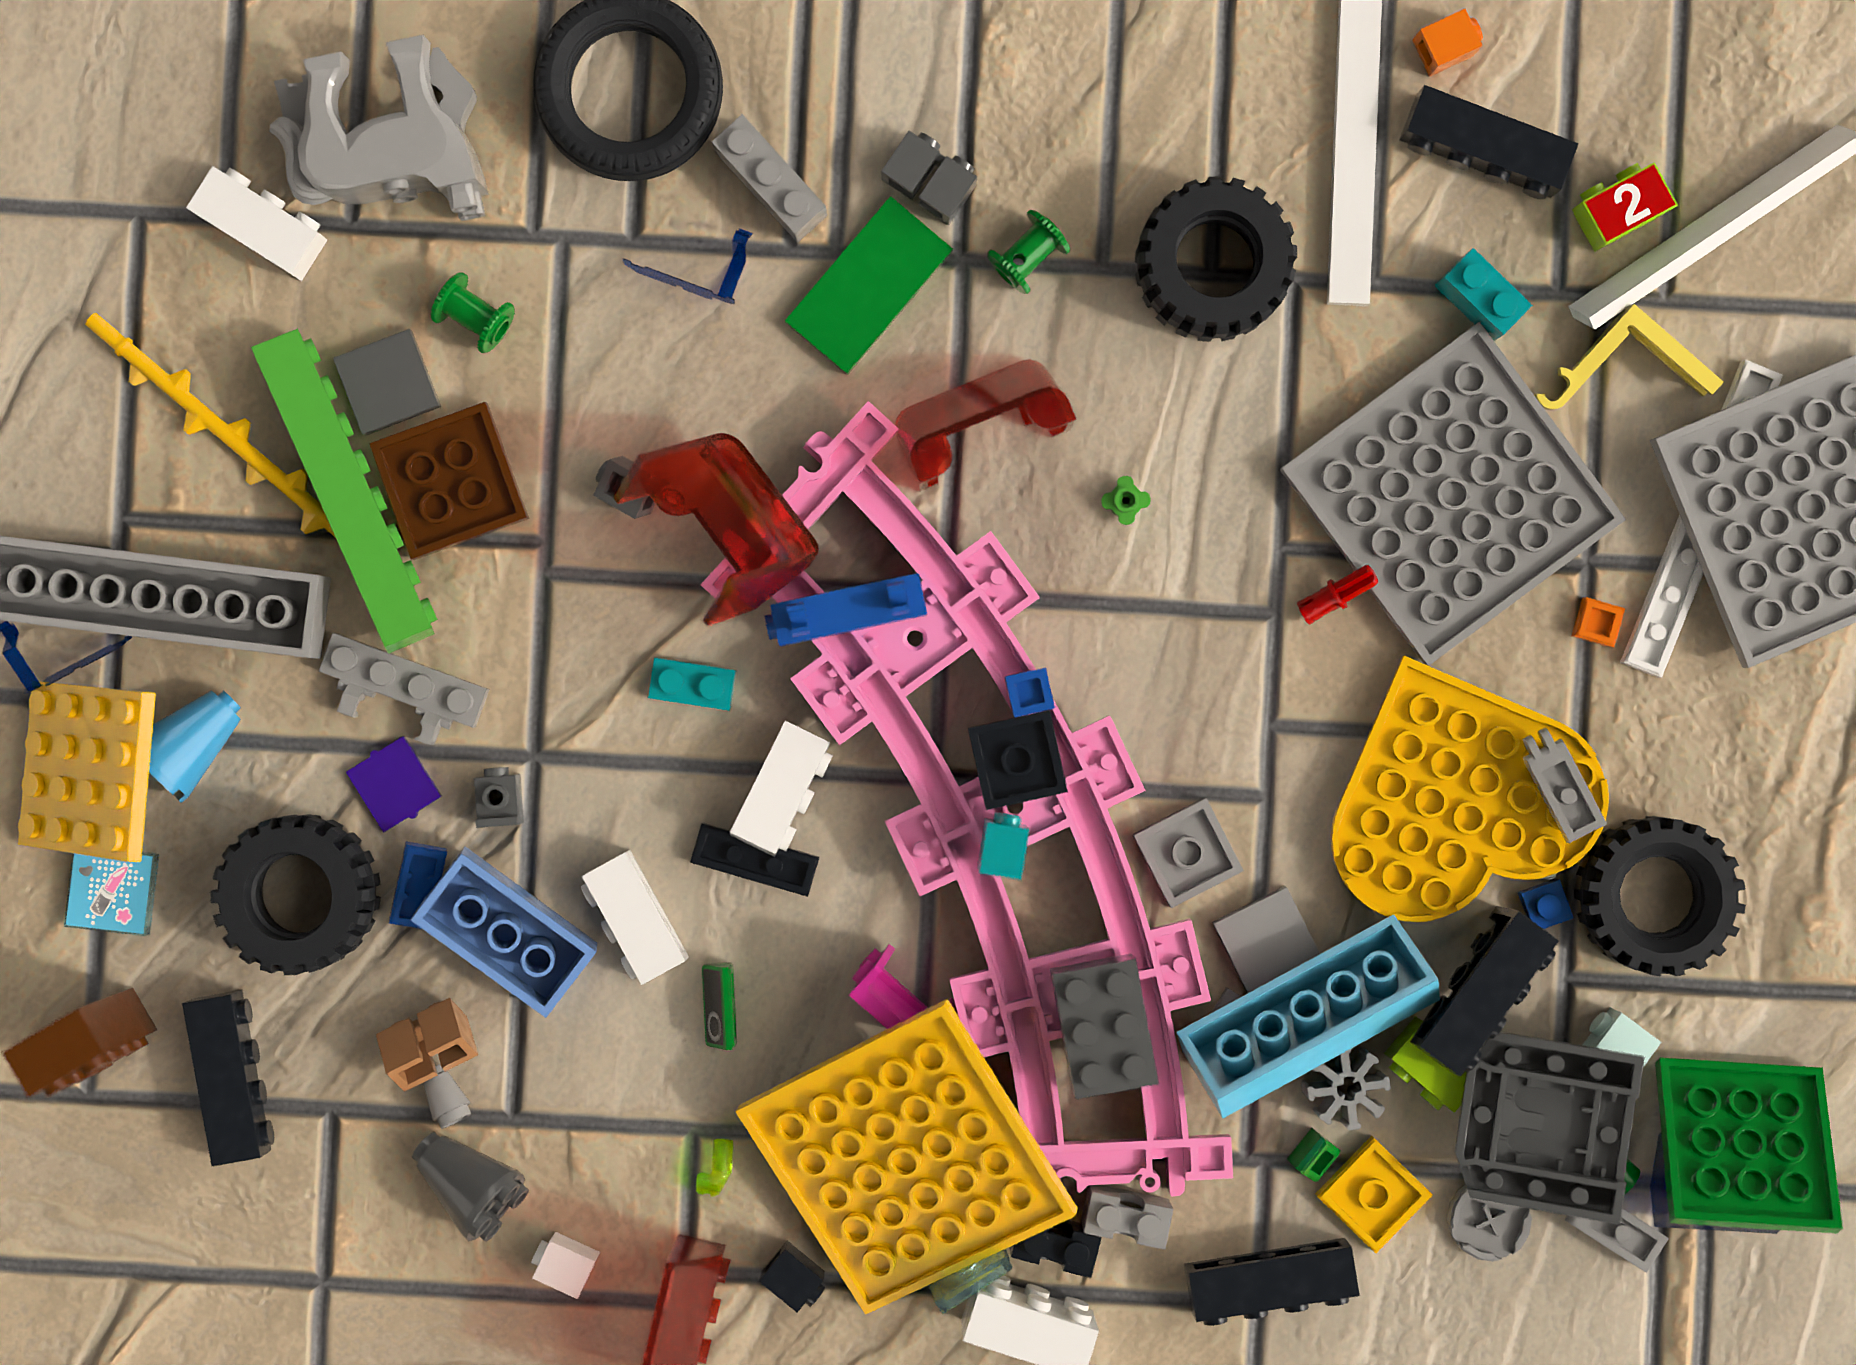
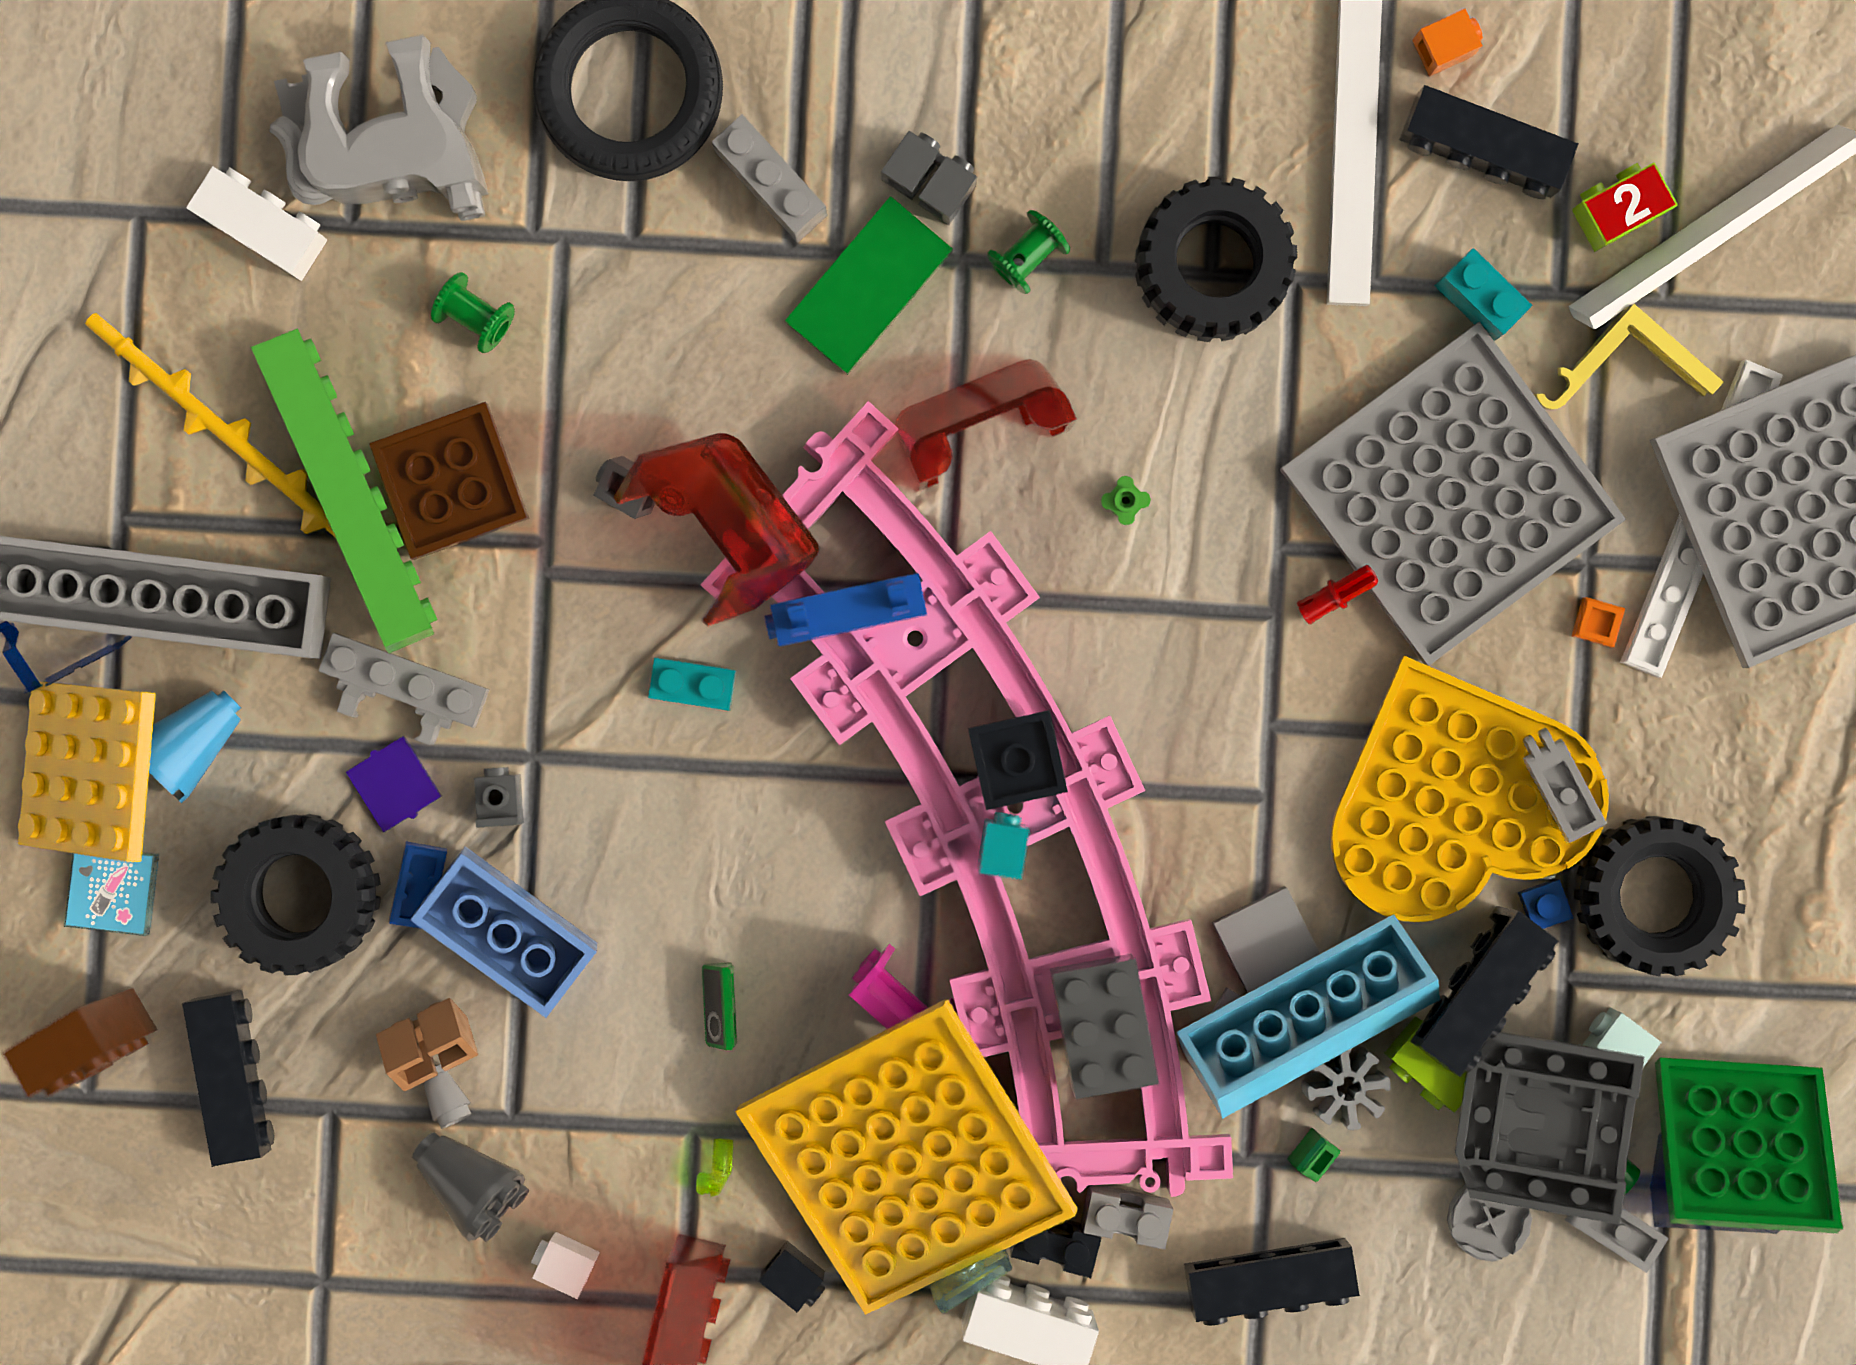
dark grey tile [333,329,441,436] -> none
white brick [581,850,689,985] -> none
clear blue piece [623,228,753,304] -> none
black tile [690,823,820,897] -> none
white brick [730,721,833,857] -> none
blue plate [1005,668,1055,718] -> none
light grey tile [1132,797,1244,908] -> none
yellow tile [1315,1135,1433,1253] -> none

